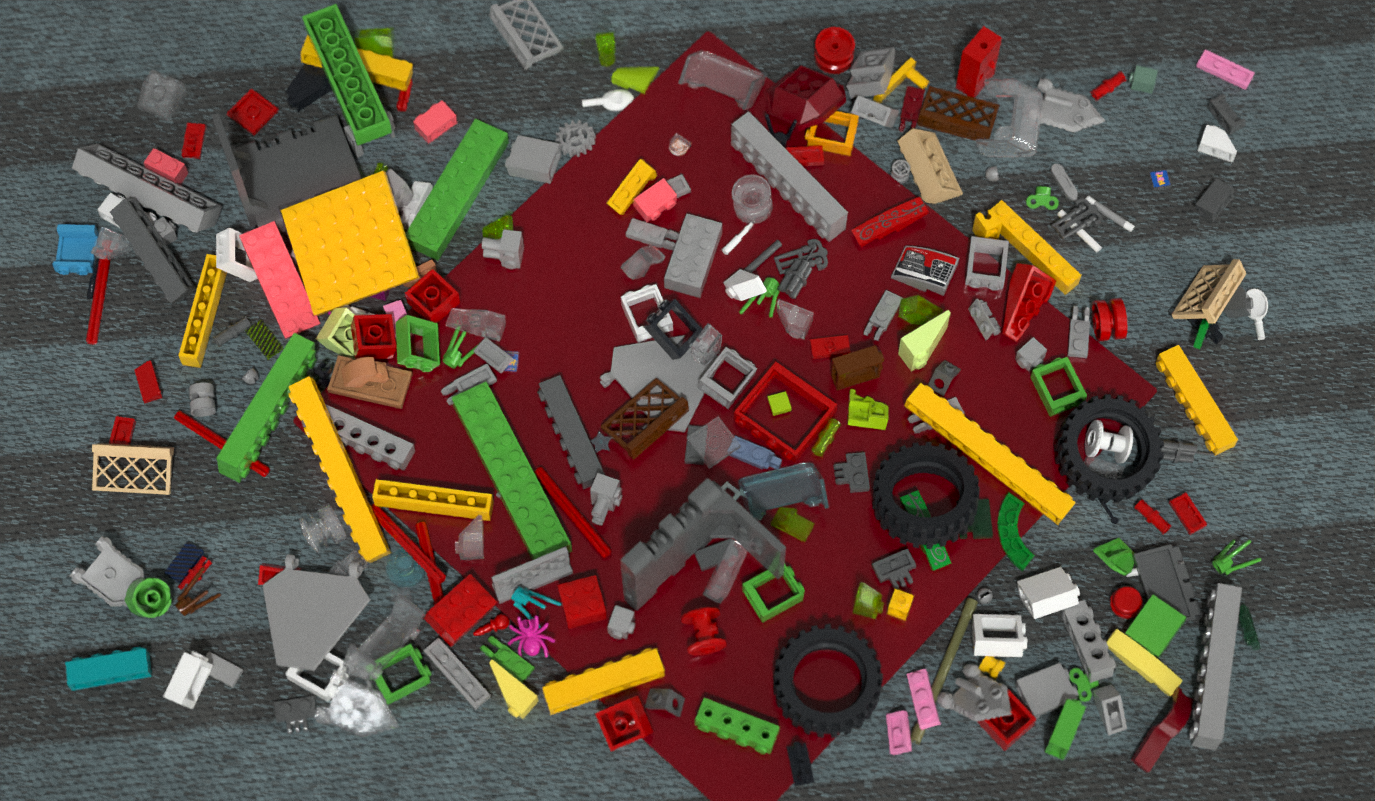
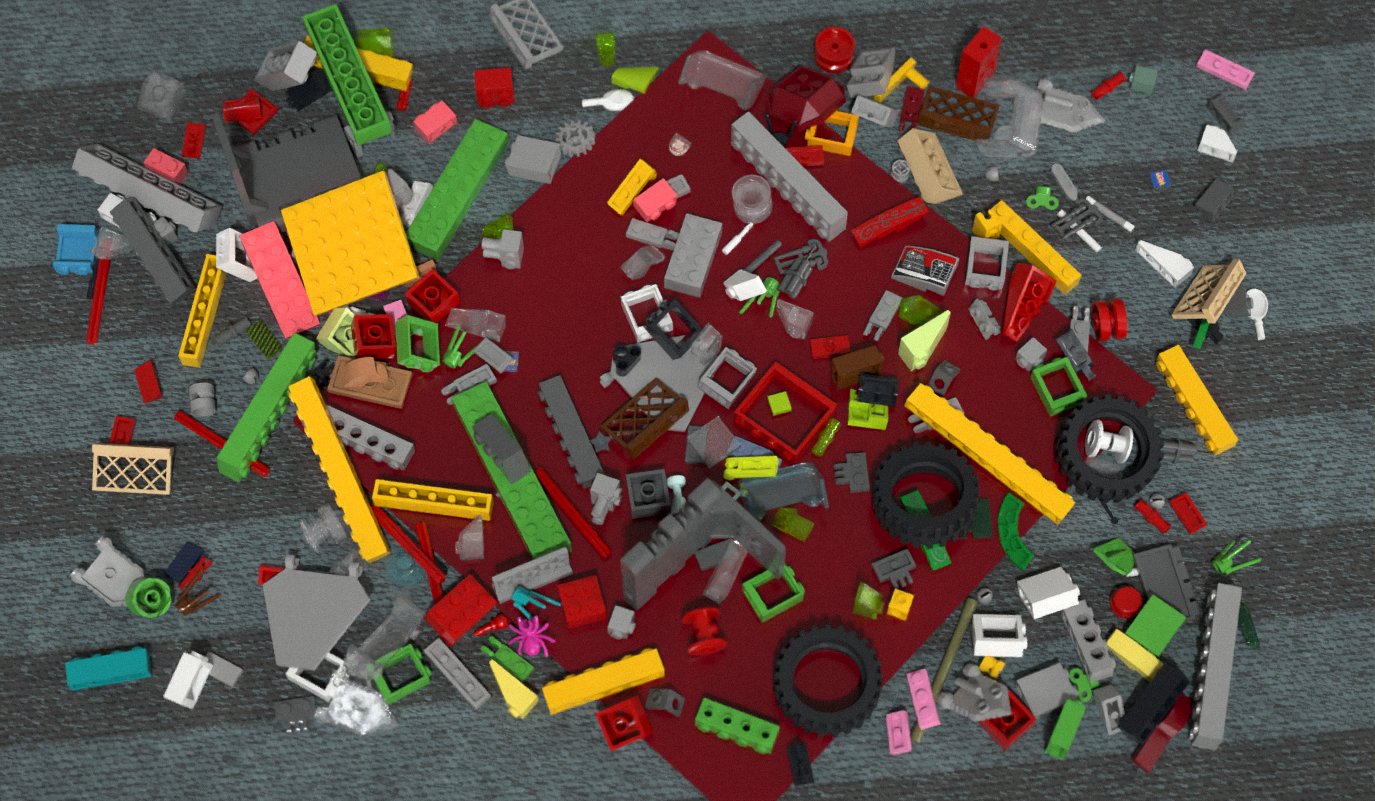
none -> red slope [223,96,262,122]
none -> light grey brick [254,41,317,91]
none -> dark grey wedge [472,414,531,485]
none -> red brick [474,67,515,109]
none -> black piece [613,345,641,377]
none -> dark grey brick [626,469,671,519]
none -> light aqua piece [666,475,686,517]
none -> neon yellow plate [723,456,779,480]
none -> black hinge [857,374,899,407]
none -> black hinge [1056,329,1096,381]
none -> black brick [1118,663,1190,746]
none -> white slope [1136,240,1194,288]
none -> light grey hinge [1149,493,1165,510]

